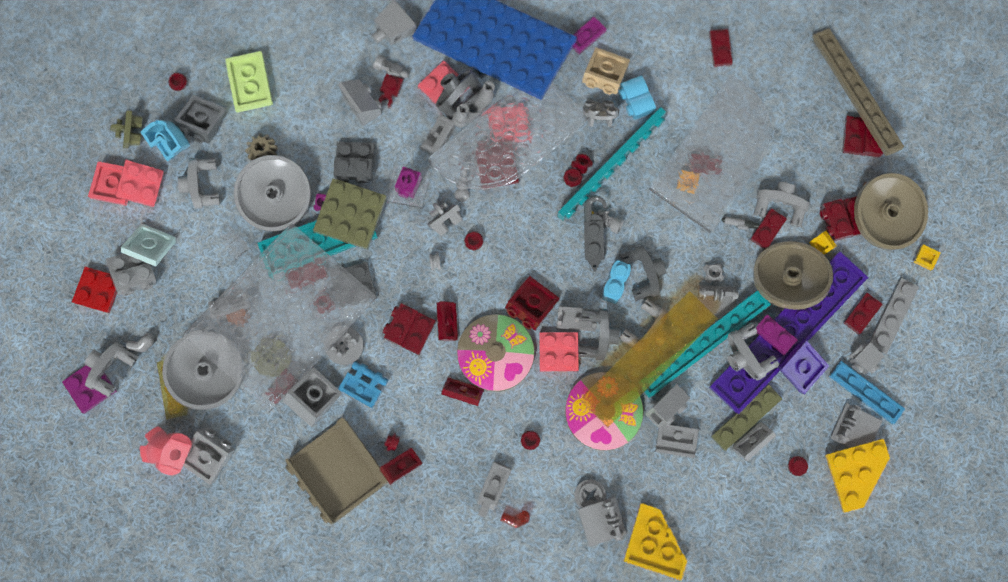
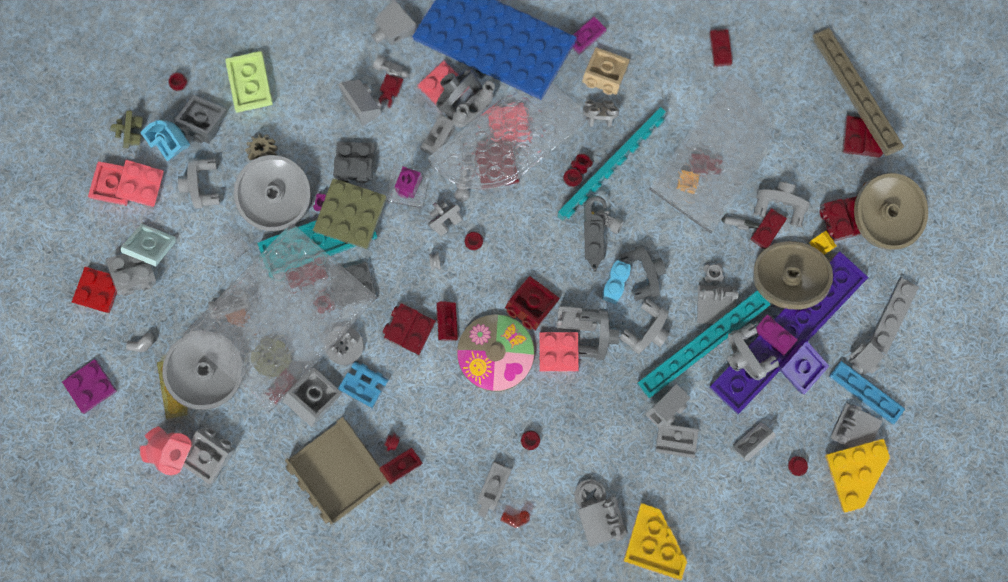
light grey connector [84,342,139,398] -> none
dark red plate [441,377,484,406] -> none
dish [565,372,643,451] -> none
clear yellow plate [580,291,718,428] -> none
medium azure brick [619,75,656,120] -> none
olive plate [711,385,782,451] -> none
dark red plate [843,293,883,335] -> none
yellow plate [913,244,941,271] -> none

